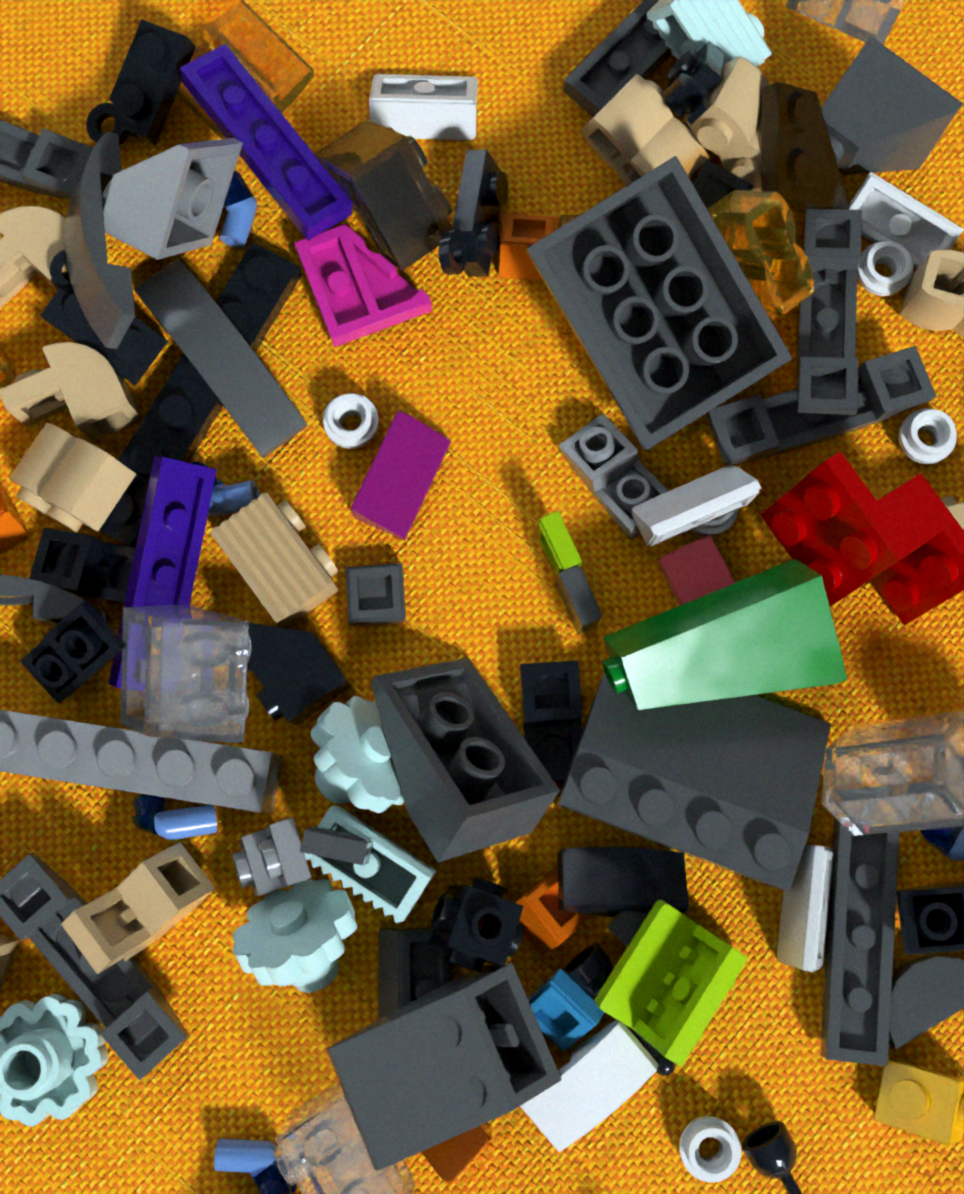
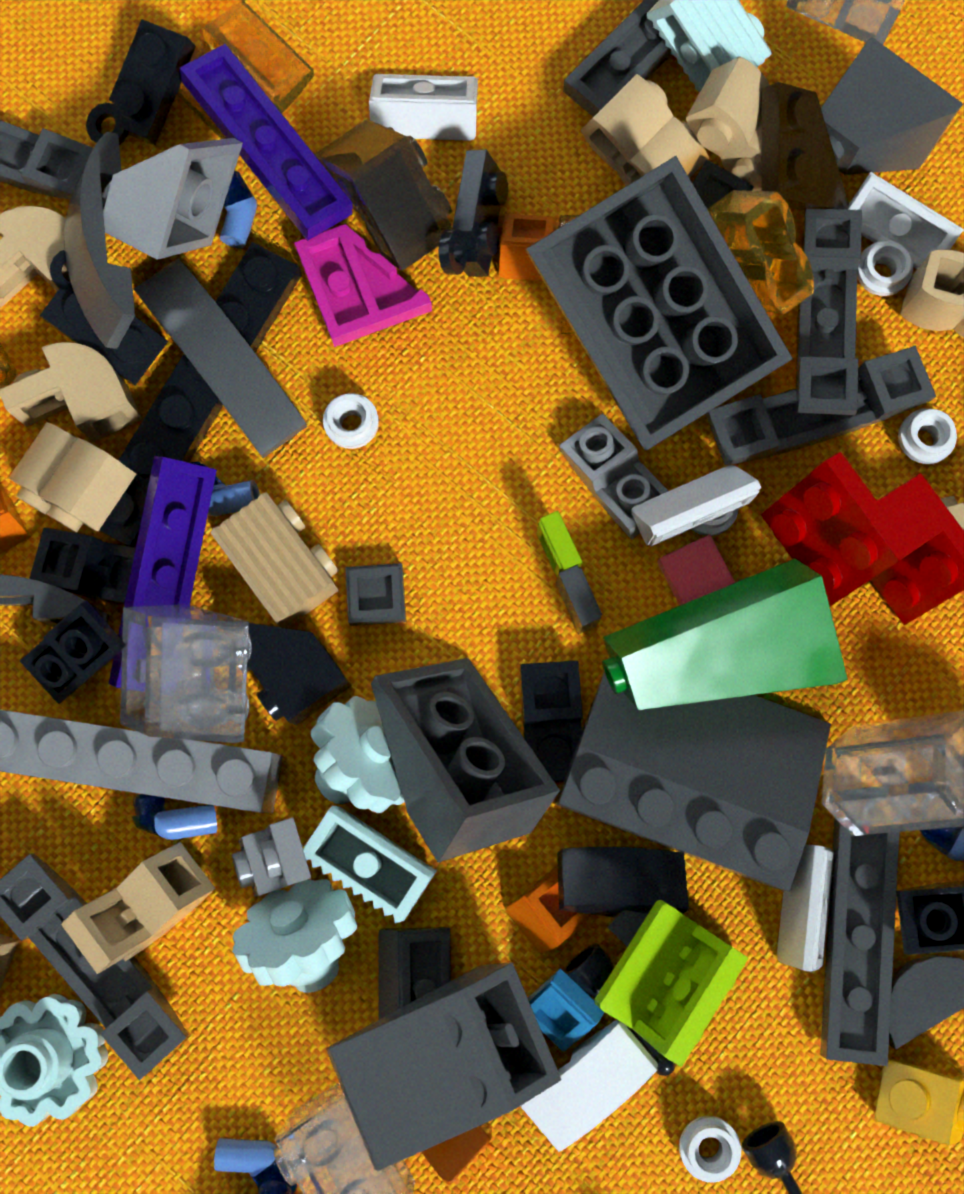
dark grey tile [300,826,373,865] -> none
magenta slope [351,411,451,541] -> none
black brick [429,878,524,973] -> none
black plate [664,41,725,124] -> none

